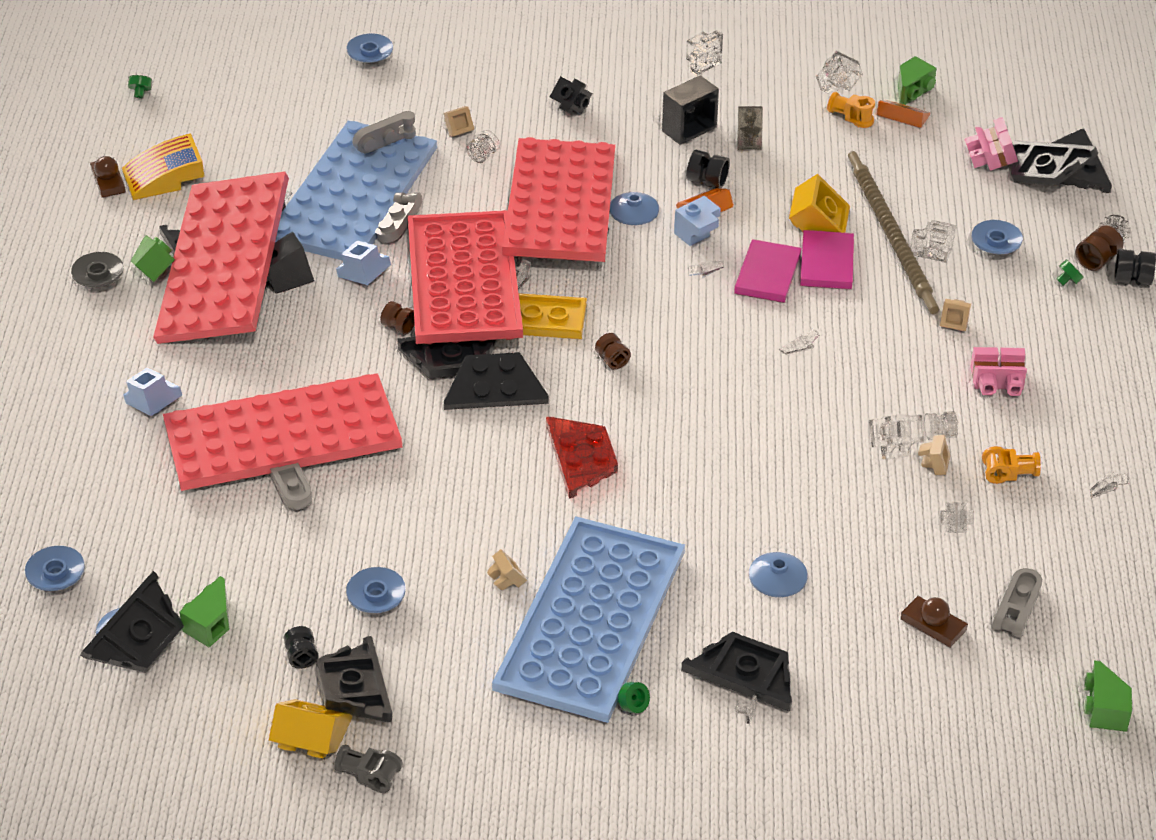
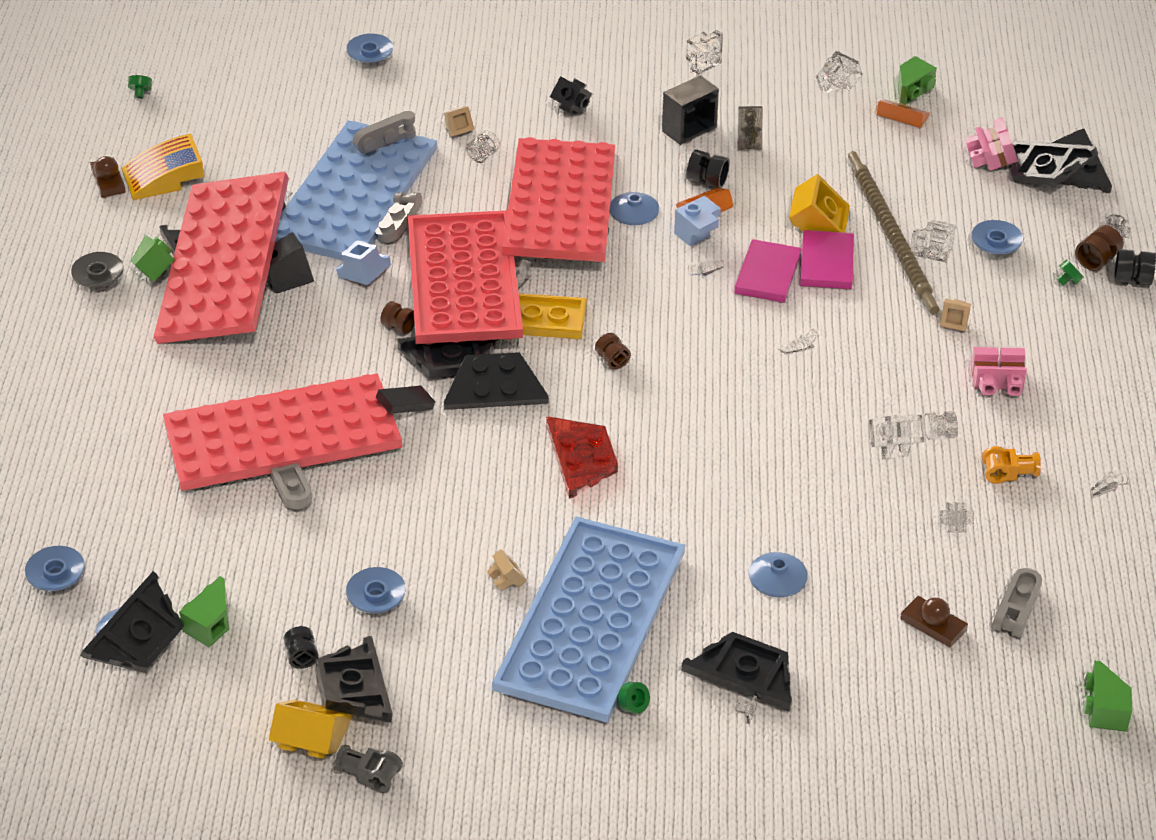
light blue brick [123,368,182,416] -> none
light orange connector [827,92,875,128] -> none
tan tile [918,435,950,475] -> none
none -> black tile [376,385,436,414]

